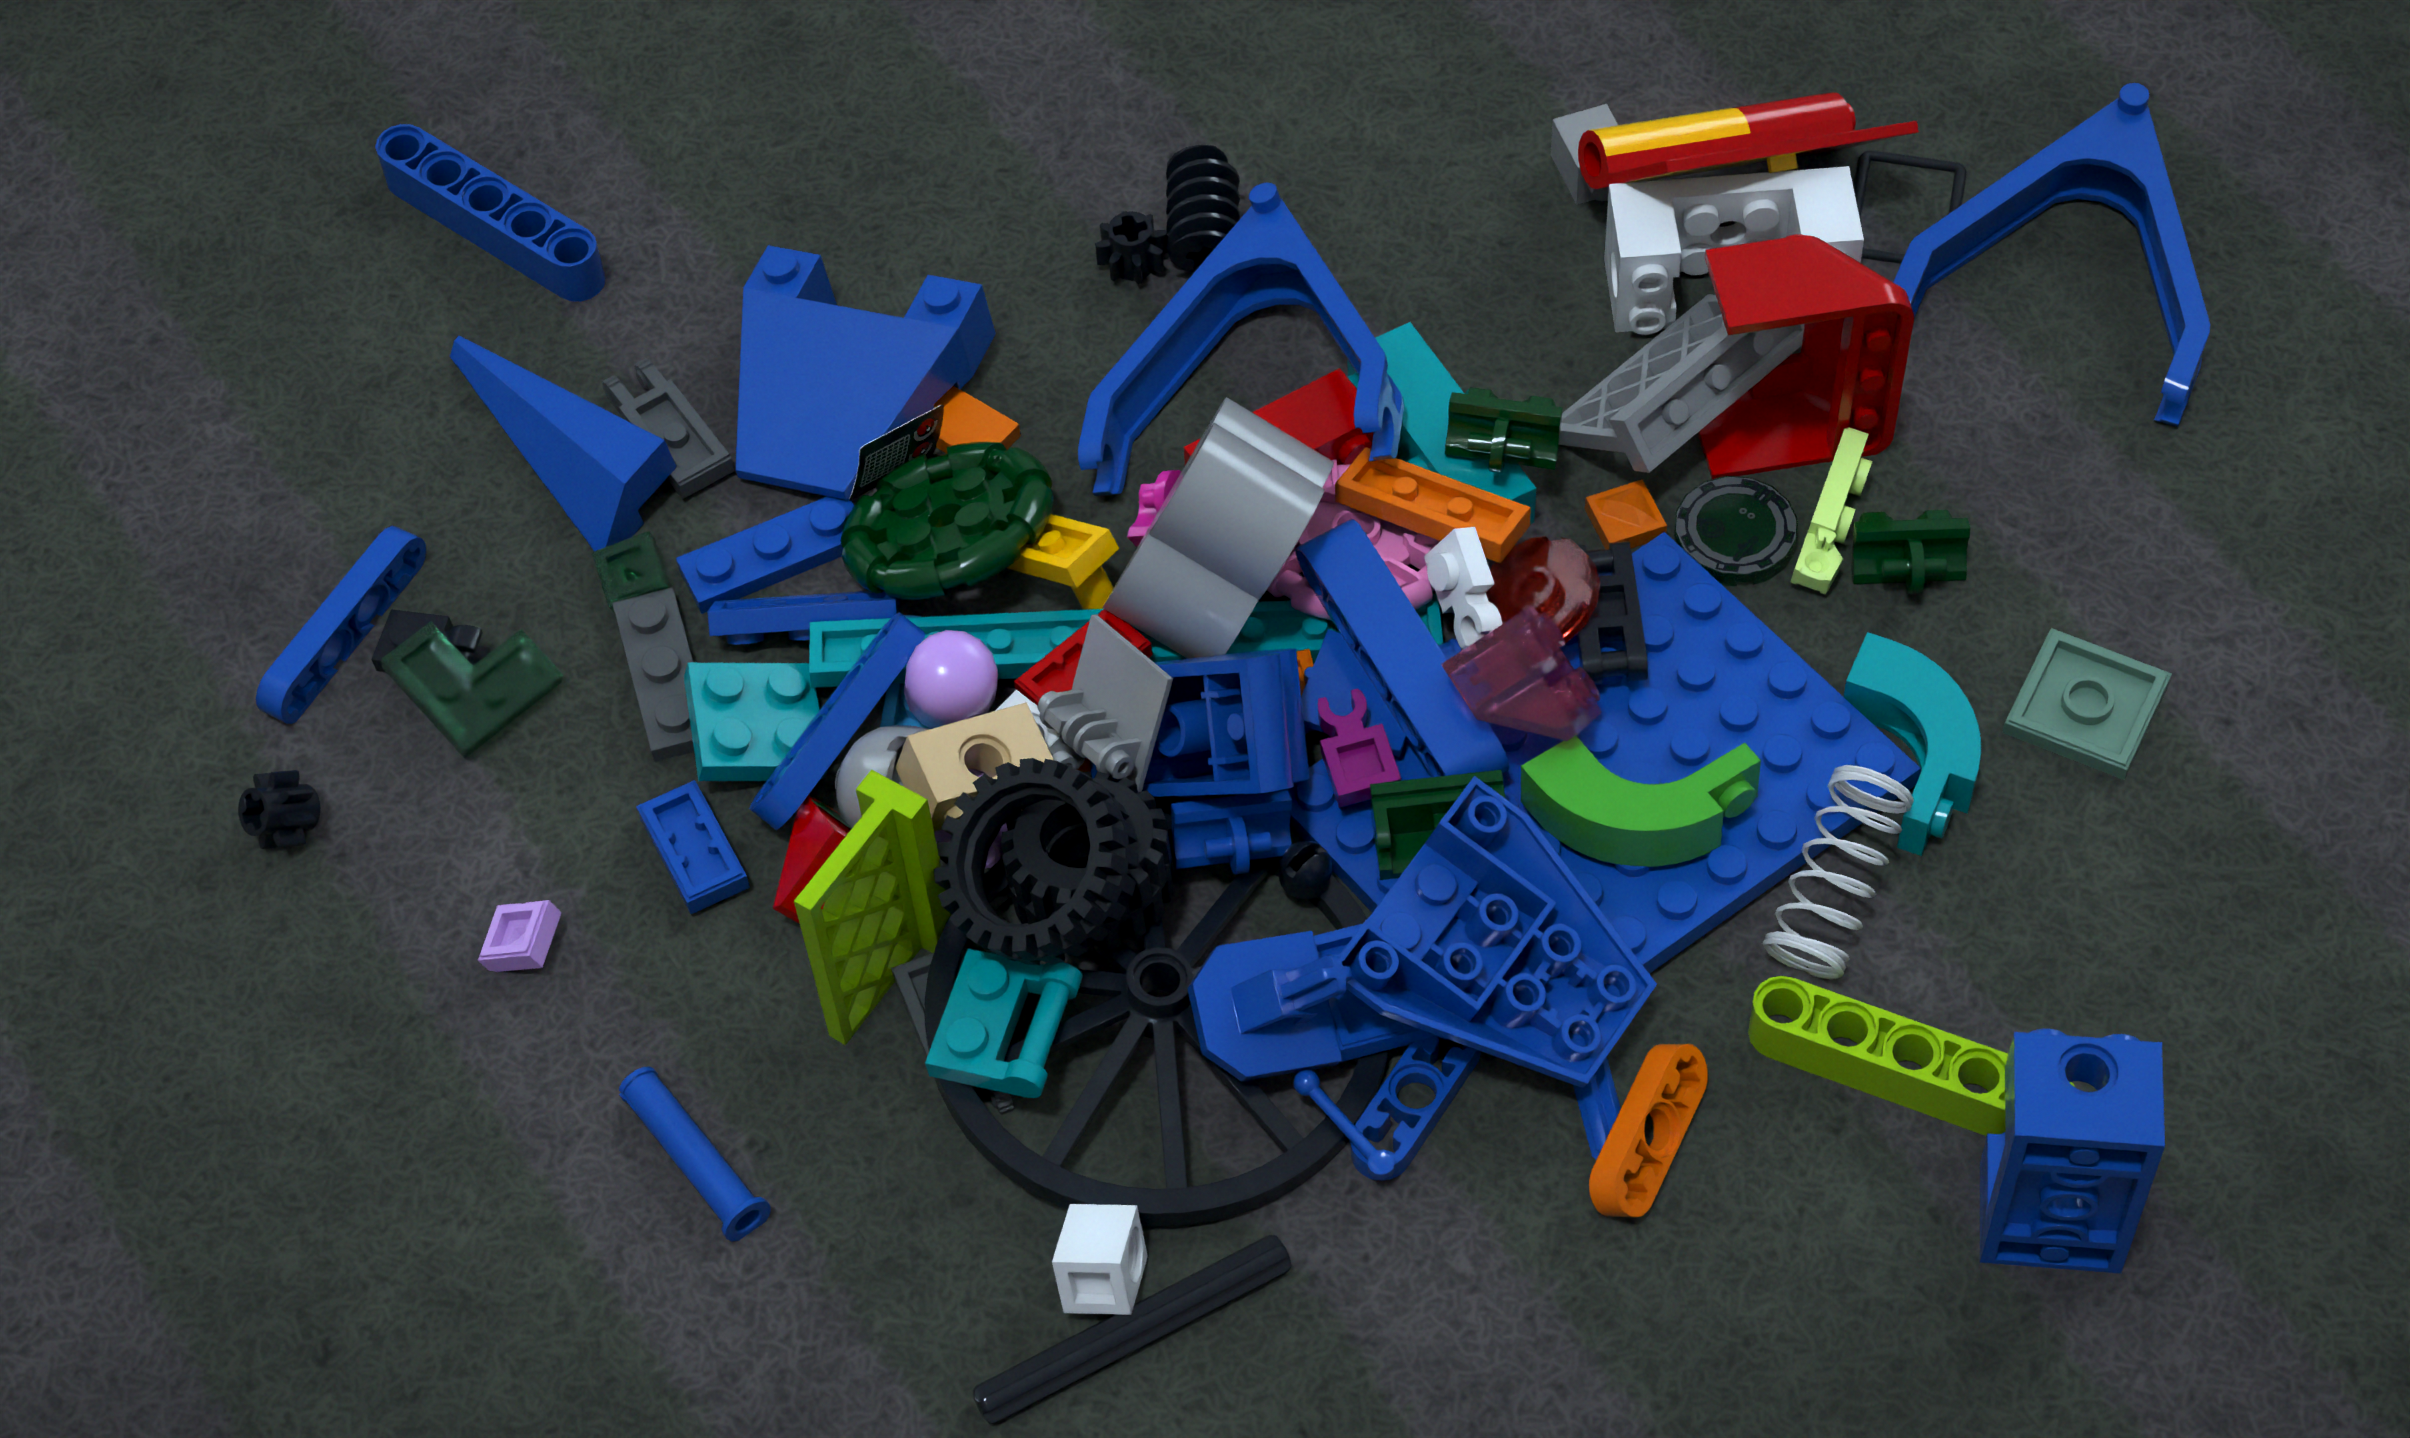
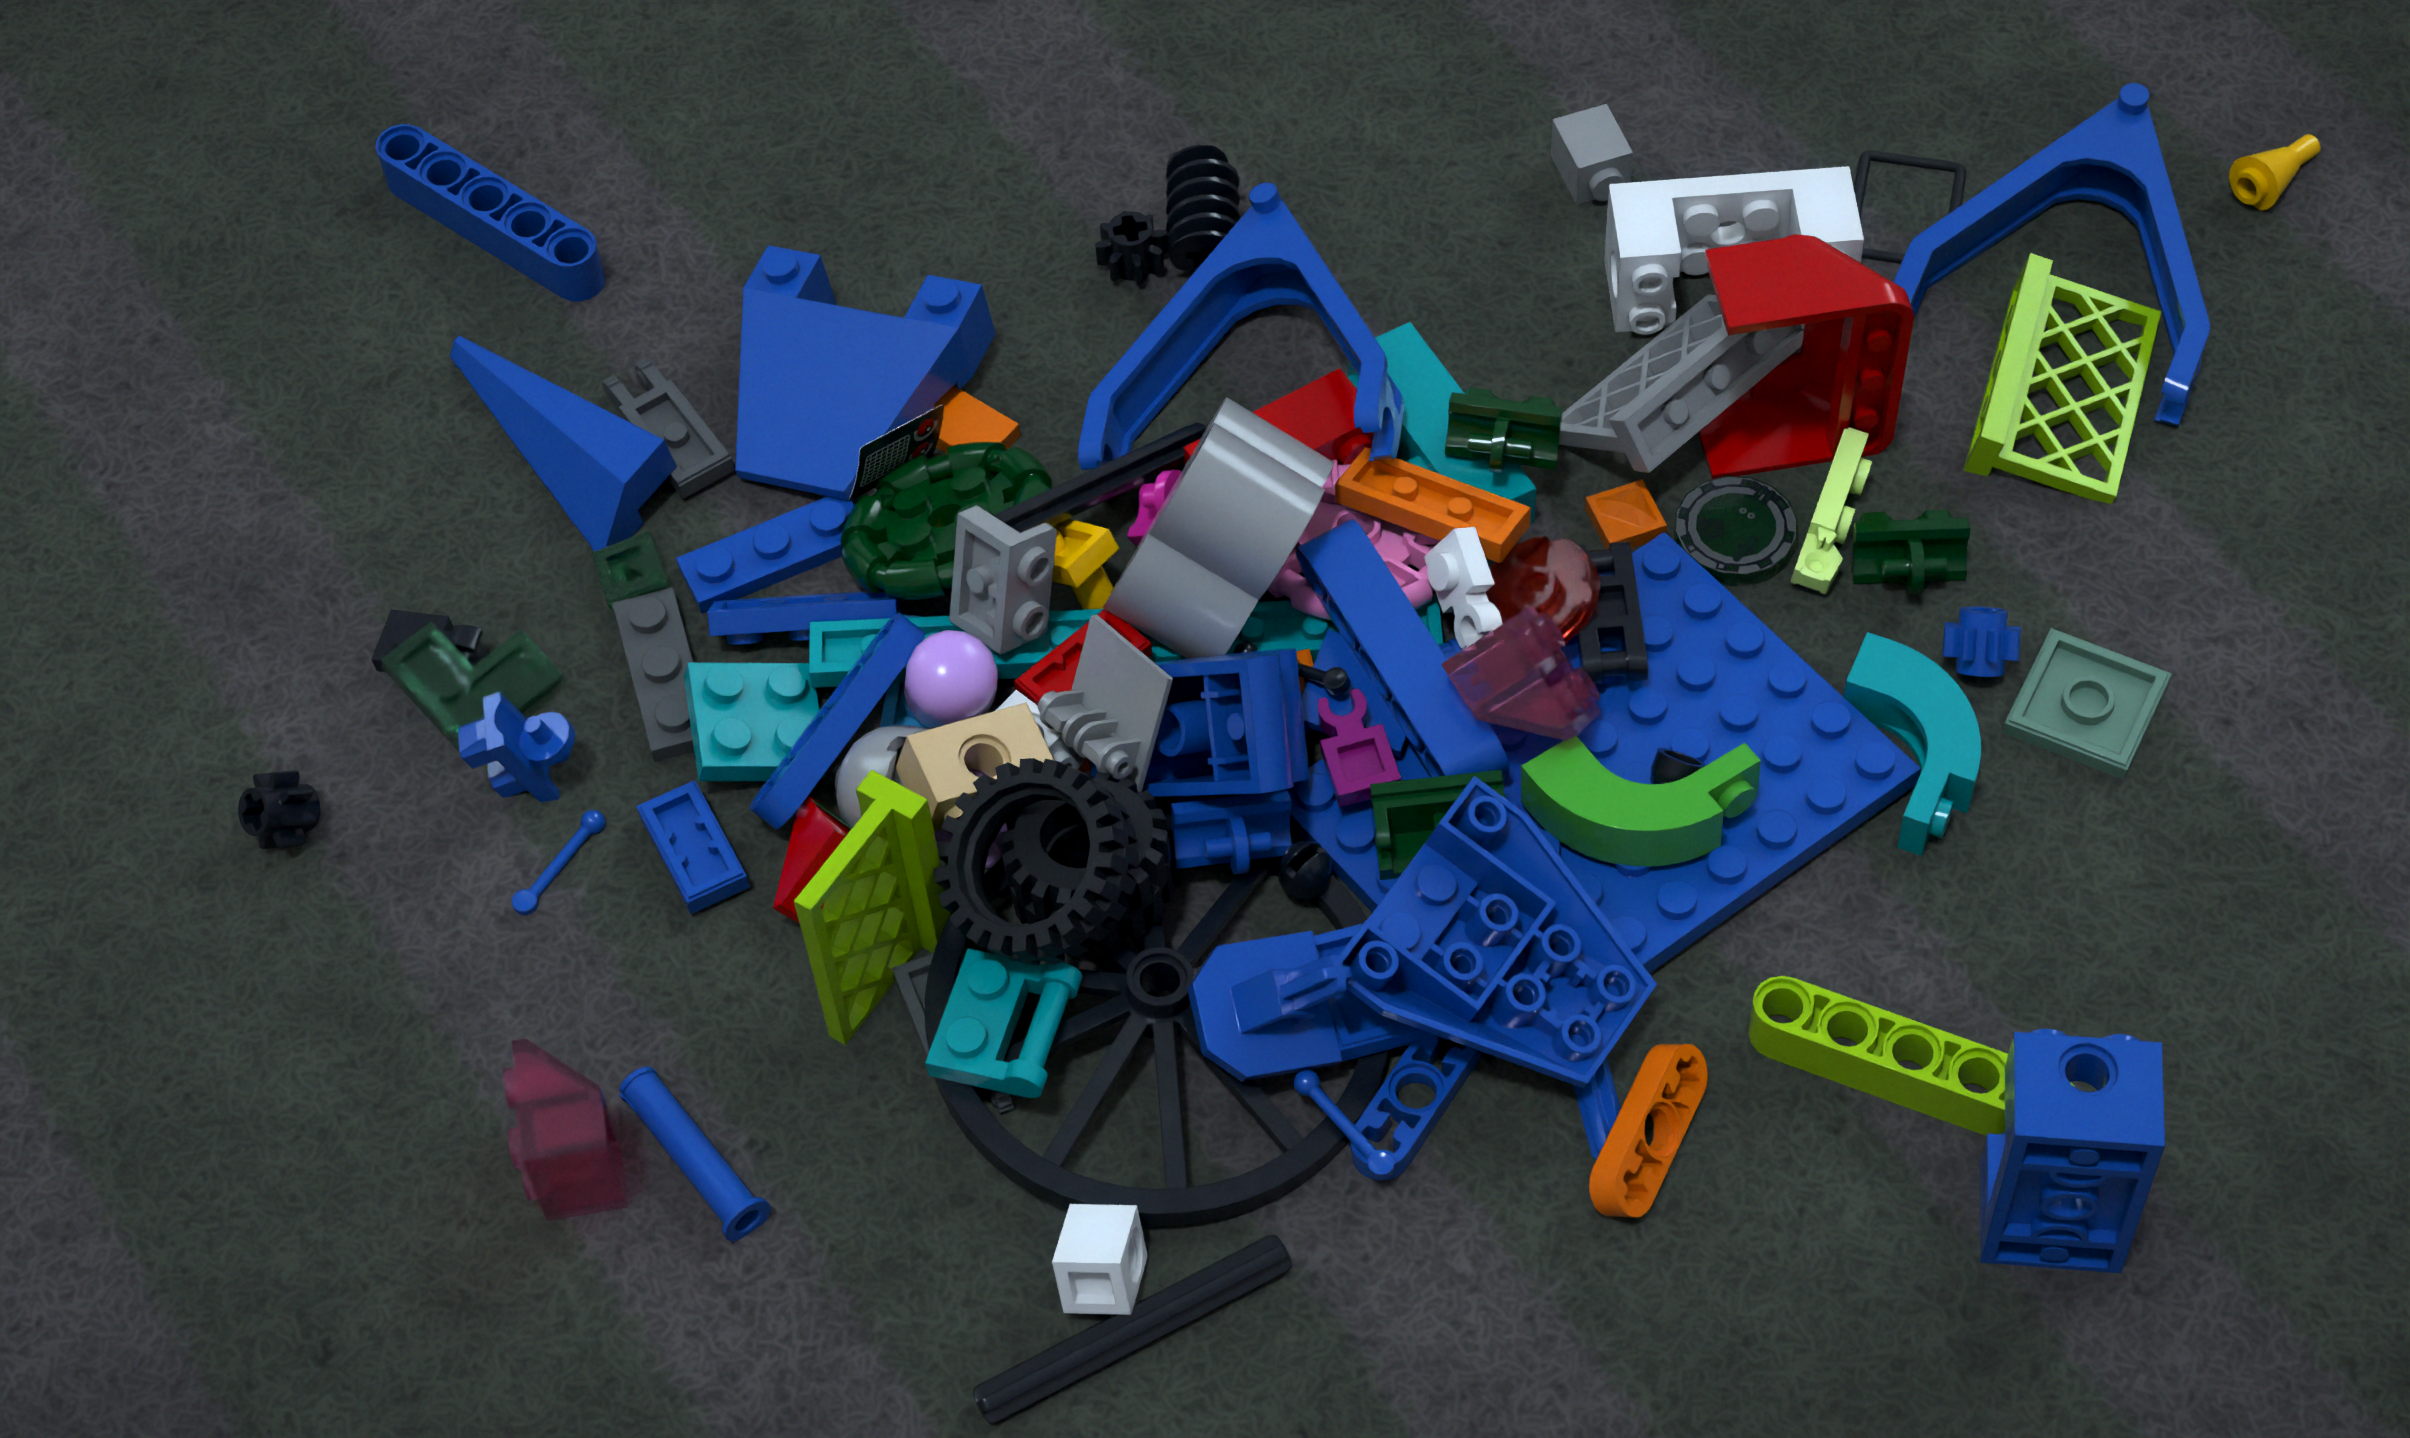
blue beam [256,526,426,724] -> none
lavender tile [478,900,562,972] -> none
red door [1578,92,1919,189] -> none
white piece [1762,765,1914,979] -> none
none -> blue hips [458,692,575,802]
none -> clear pink slope [503,1038,628,1222]
none -> blue hinge [512,809,606,915]
none -> light grey bracket [949,505,1057,655]
none -> black axle [993,422,1207,533]
none -> black hinge [1233,641,1351,696]
none -> black hinge [1650,748,1706,784]
none -> blue gear [1942,606,2021,677]
none -> lime fence [1963,253,2162,504]
none -> yellow cone [2229,134,2321,211]

